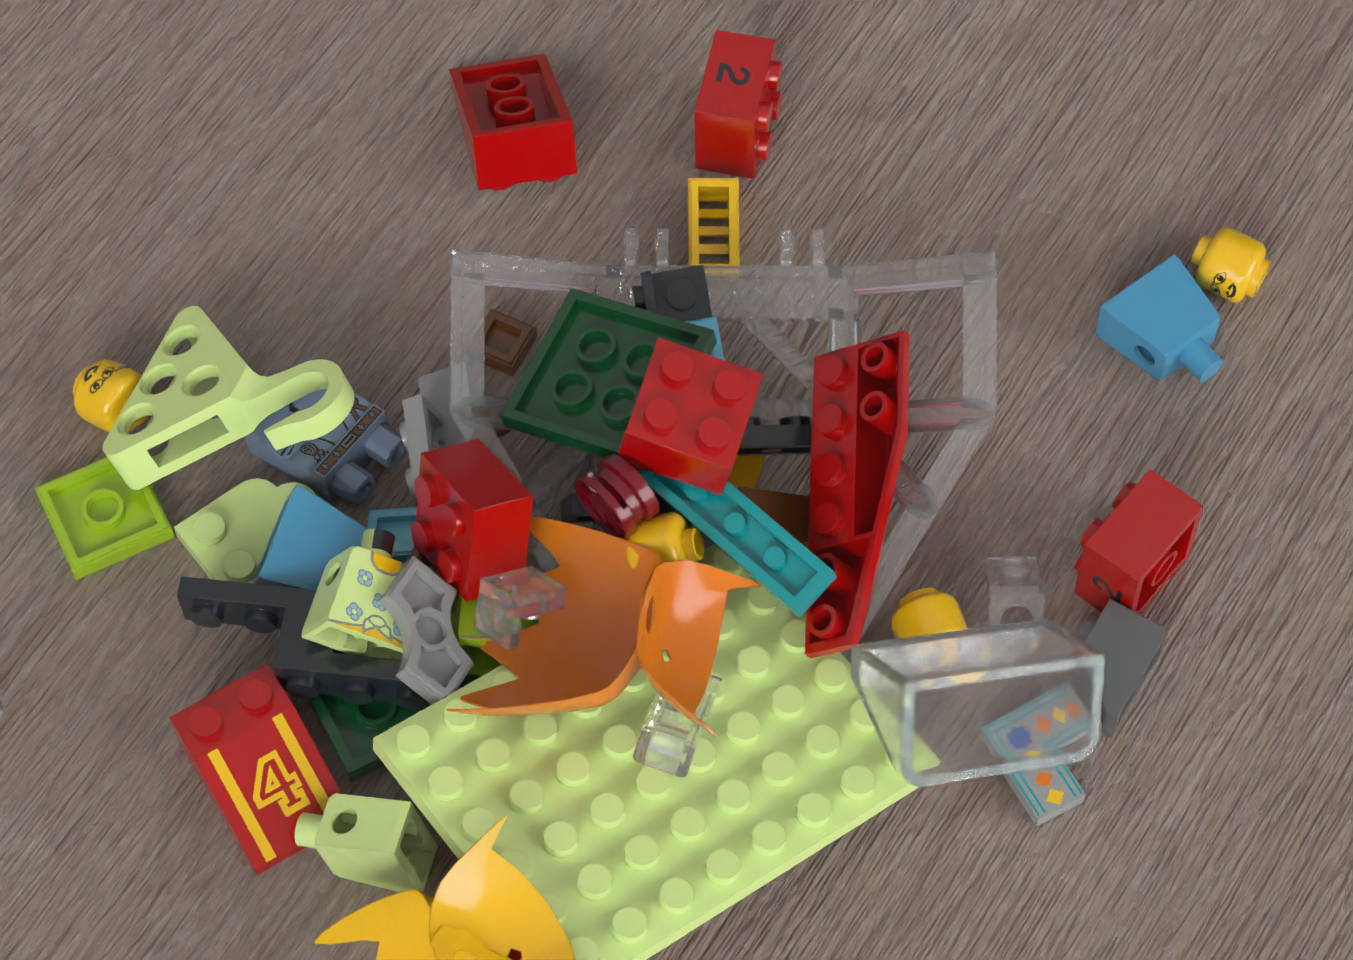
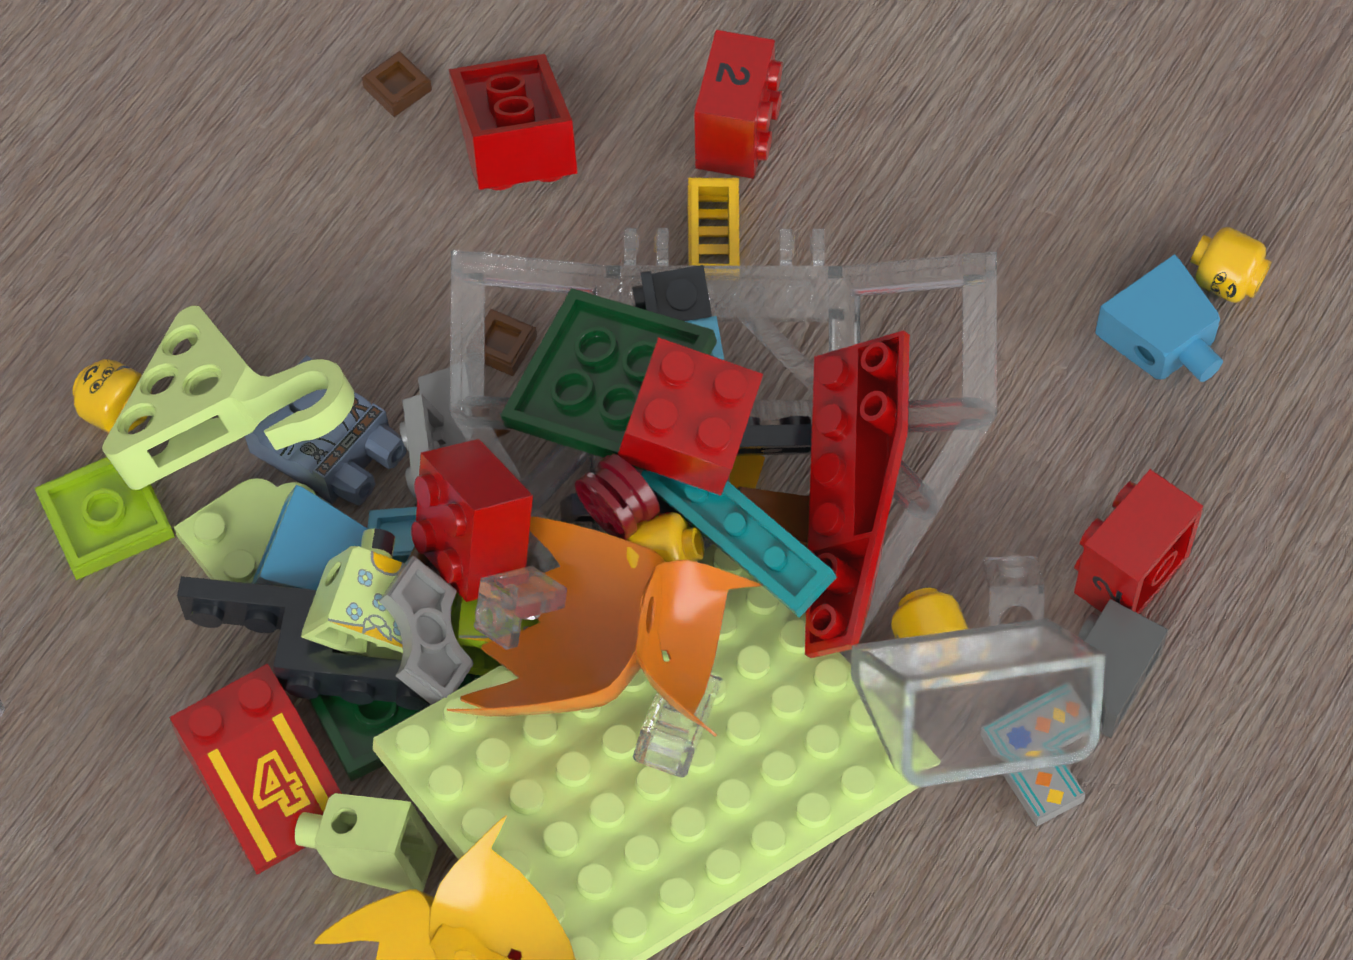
none -> reddish brown tile [361,51,432,117]

